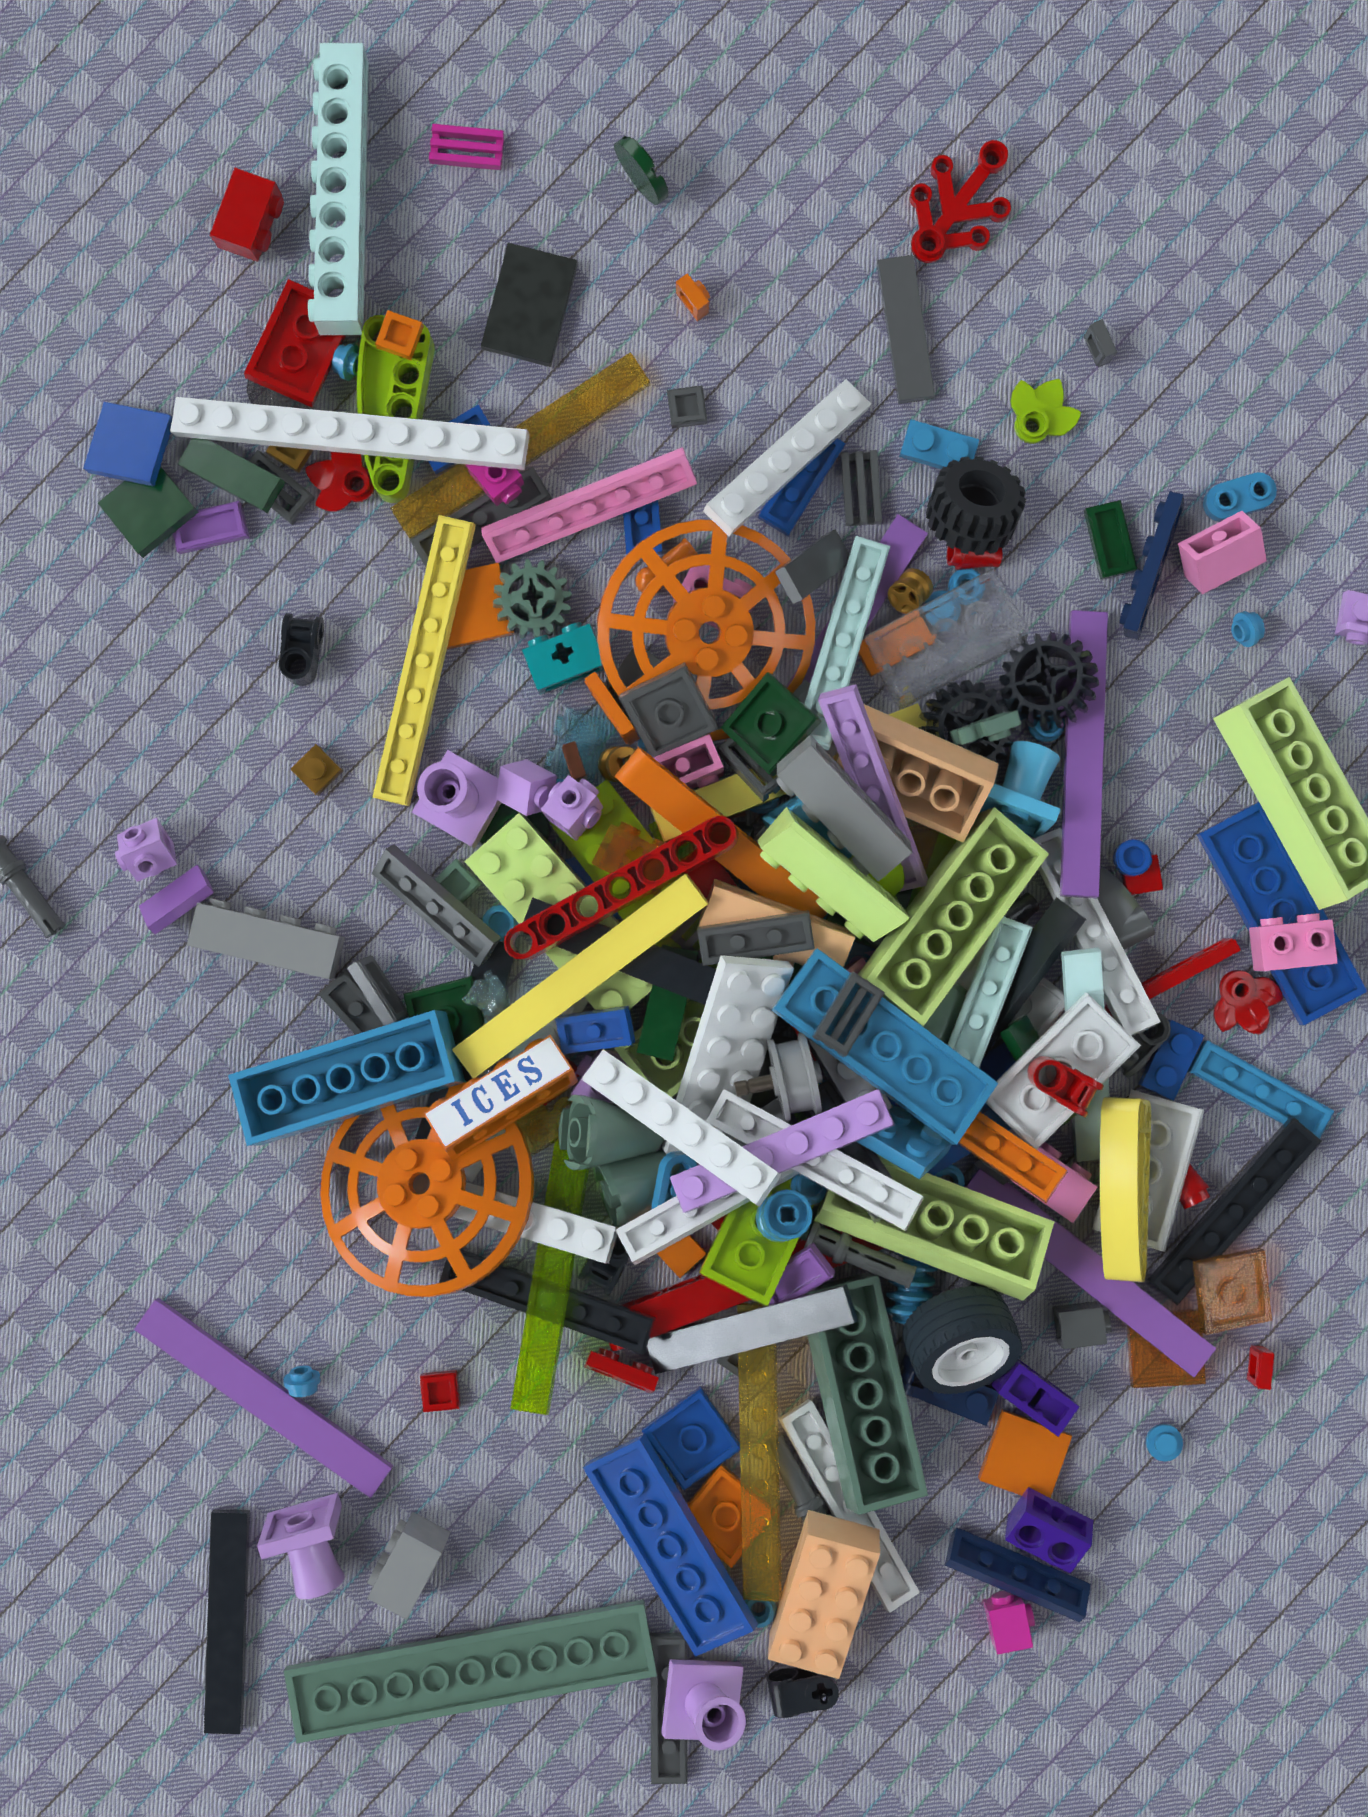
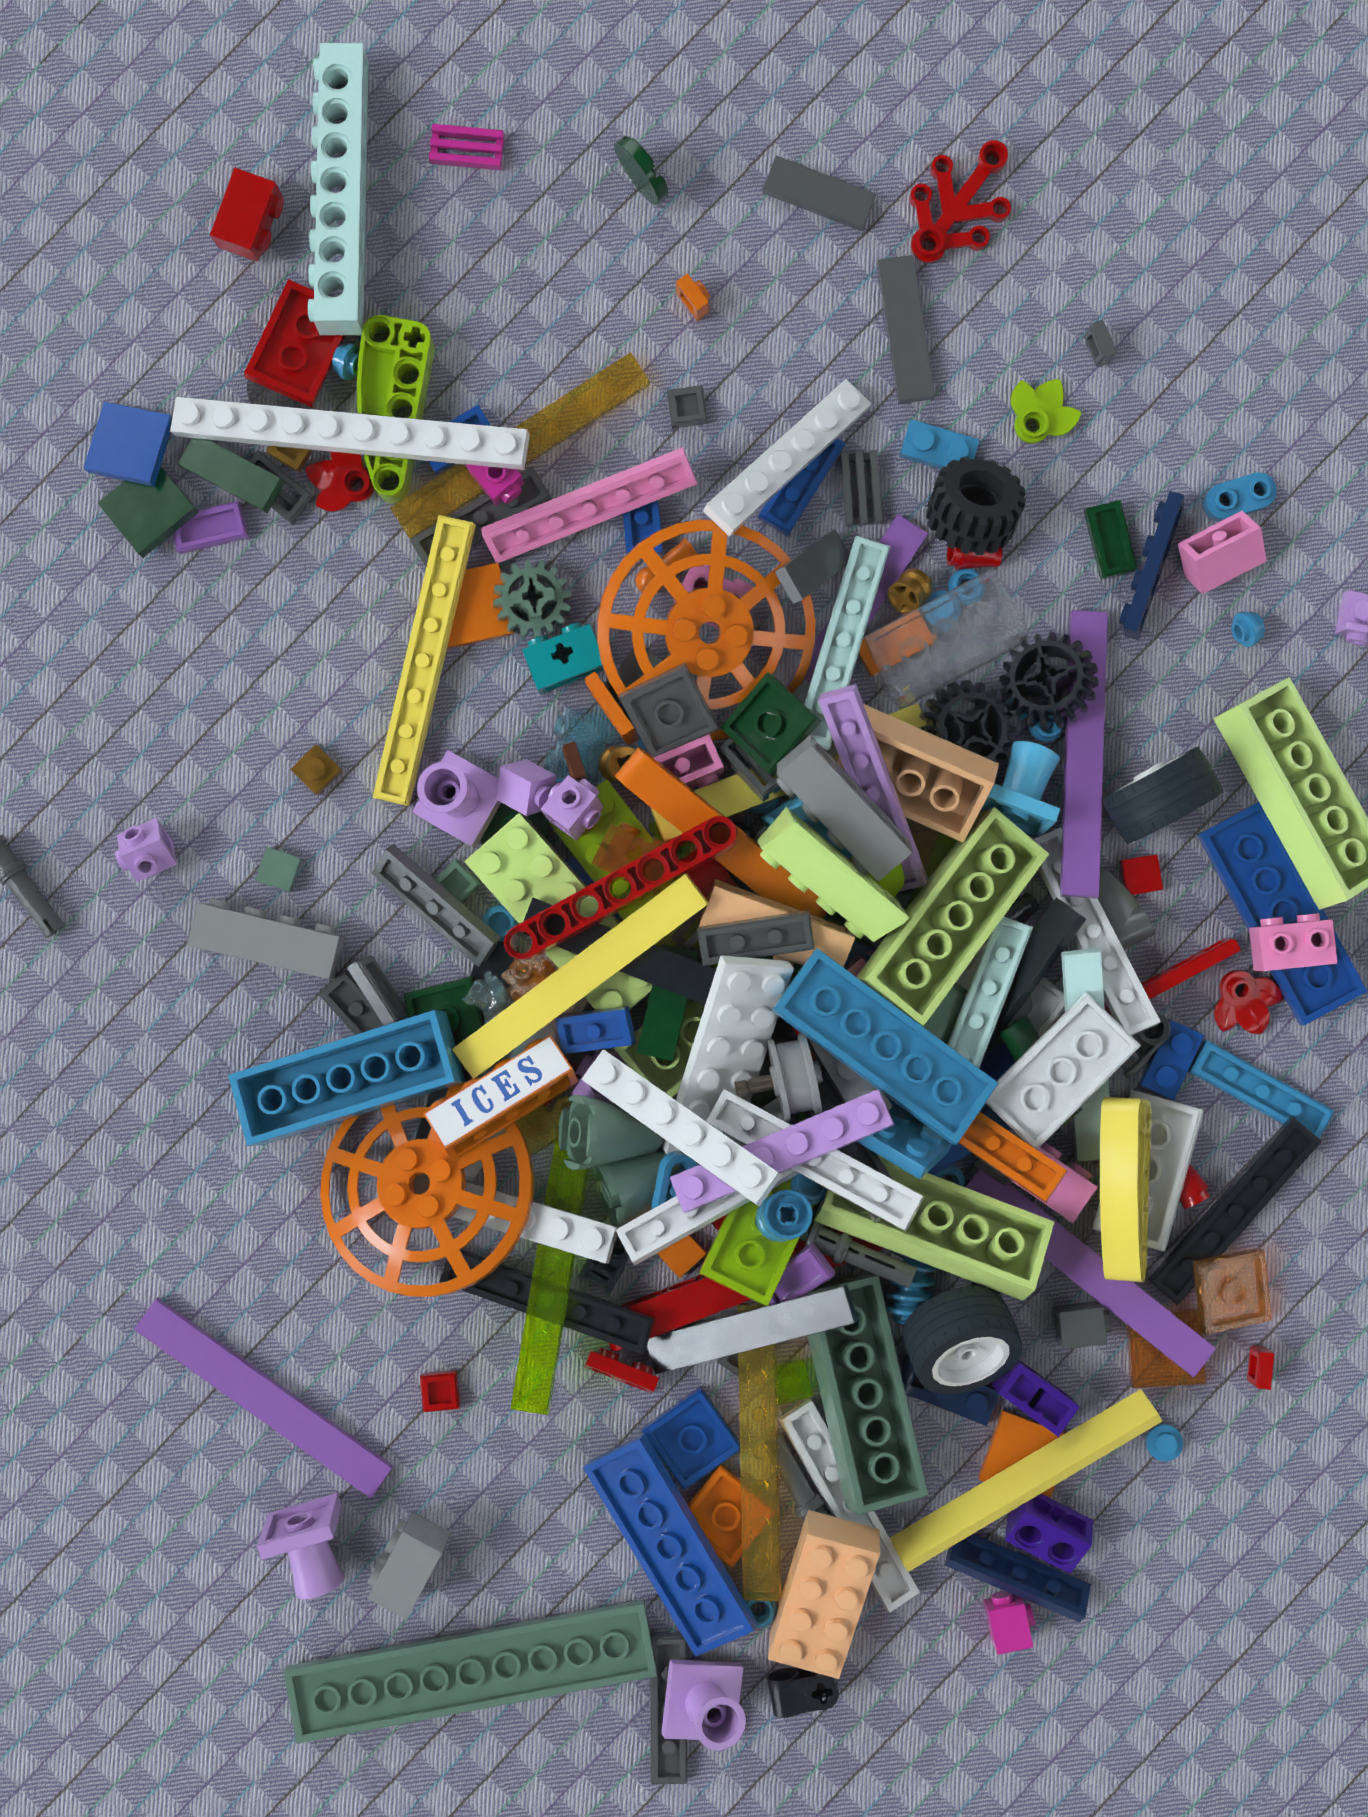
medium lavender tile [139,864,214,934] -> none
black tile [204,1509,250,1734] -> none
black piece [279,613,324,686] -> none
dark azure plate [283,1366,321,1397] -> none
orange plate [375,310,424,361] -> none
pearl dark grey tile [481,243,578,367] -> none
dark grey tile [812,972,885,1057] -> none
sand green plate [950,710,1021,745] -> none
red piece [1027,1056,1104,1118] -> none
blue tile [1113,839,1152,876] -> none
none -> sand green tile [255,847,303,892]
none -> clear orange brick [501,951,556,1002]
none -> dark grey tile [763,156,876,231]
none -> clear neon green tile [769,1358,813,1405]
none -> light yellow tile [890,1389,1162,1572]
none -> black wheel [1102,746,1223,844]

